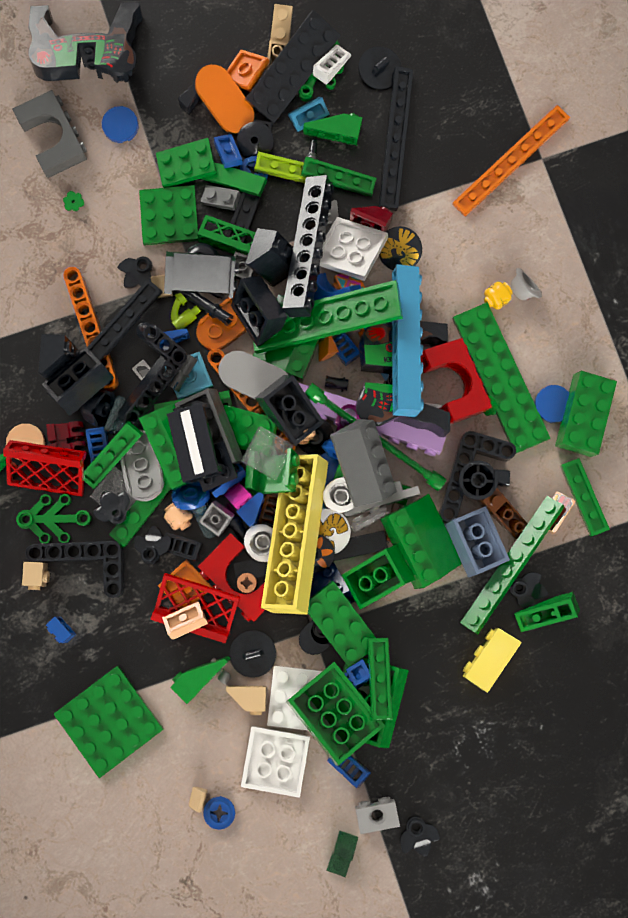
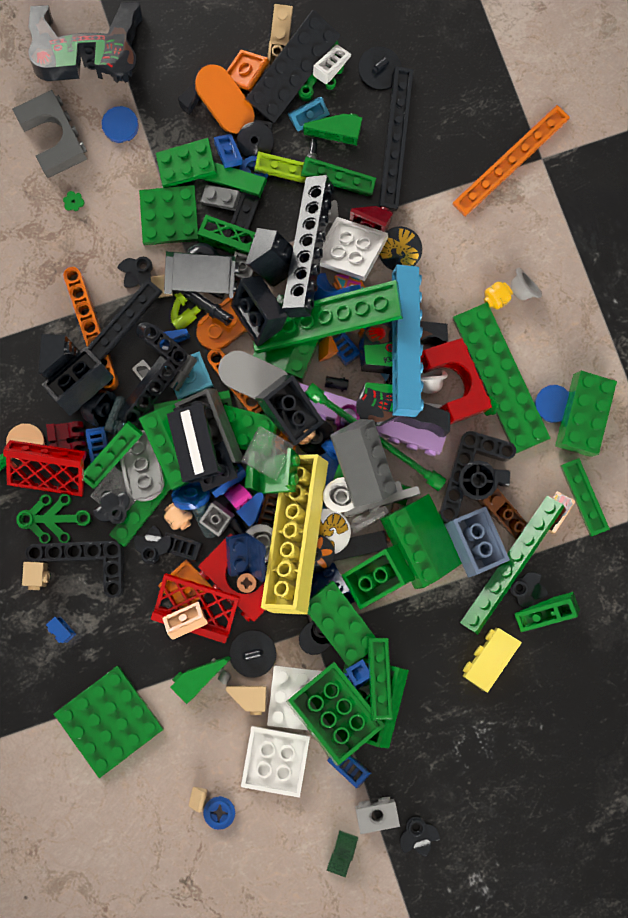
none -> dark blue bracket [226,533,267,582]
none -> white hat [421,369,448,394]

